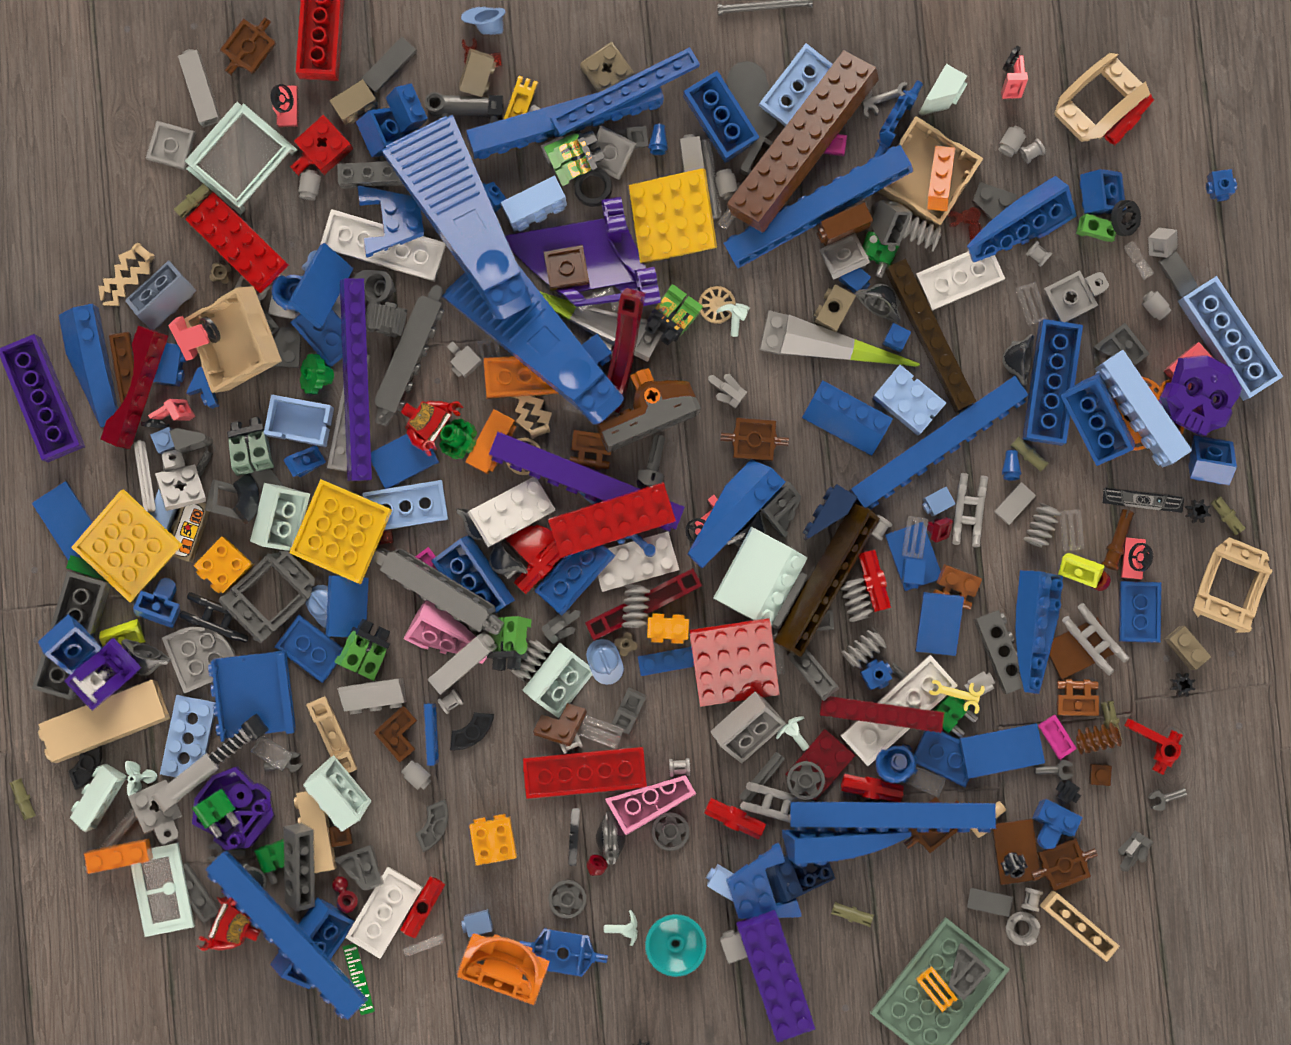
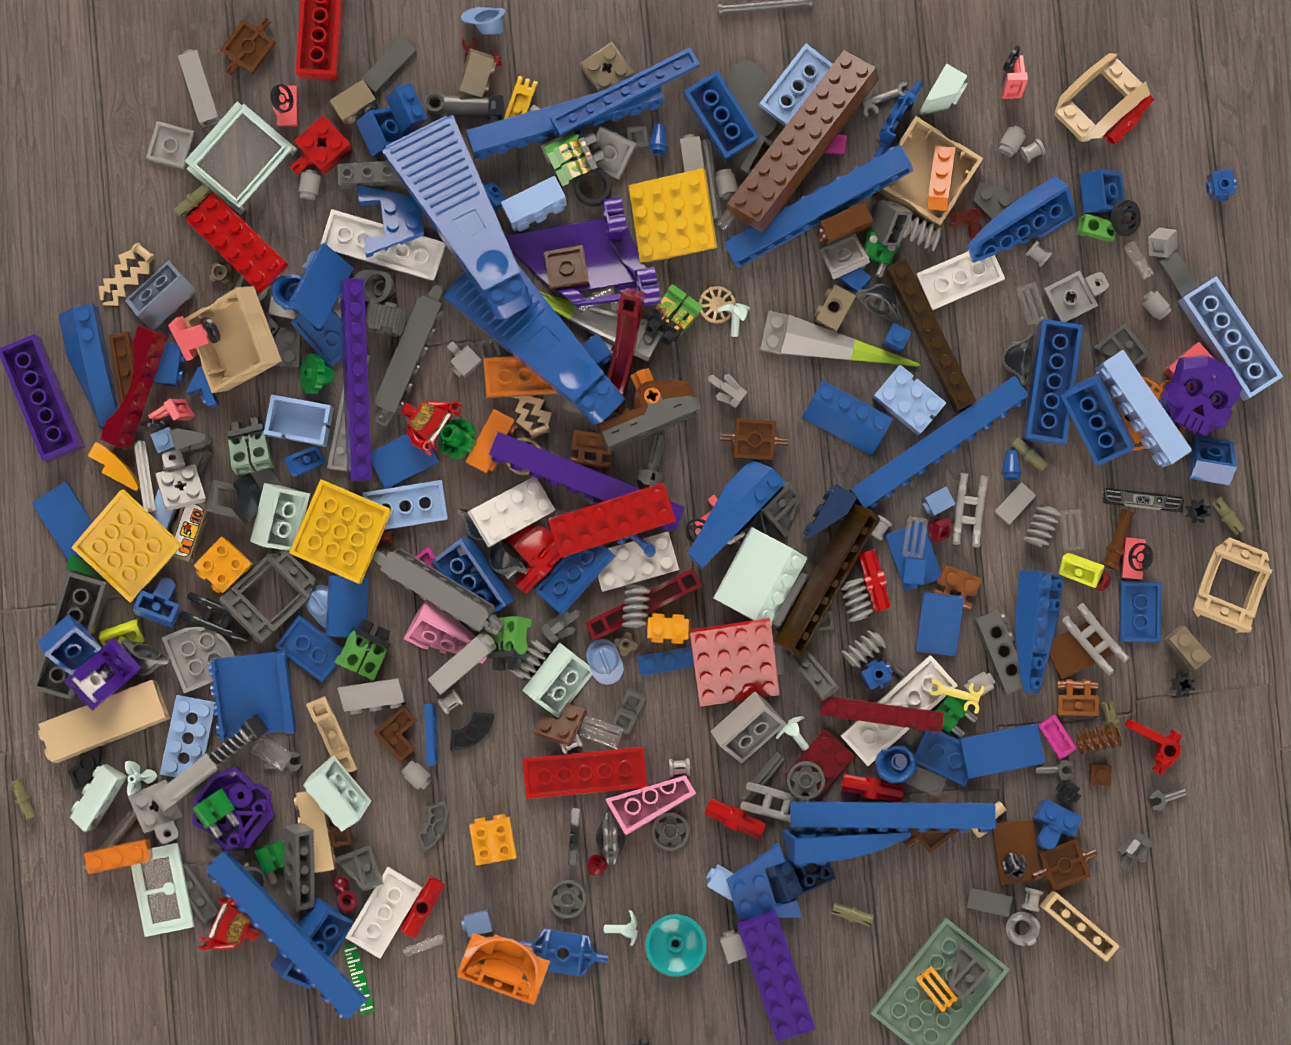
none -> light orange slope [88,442,141,493]

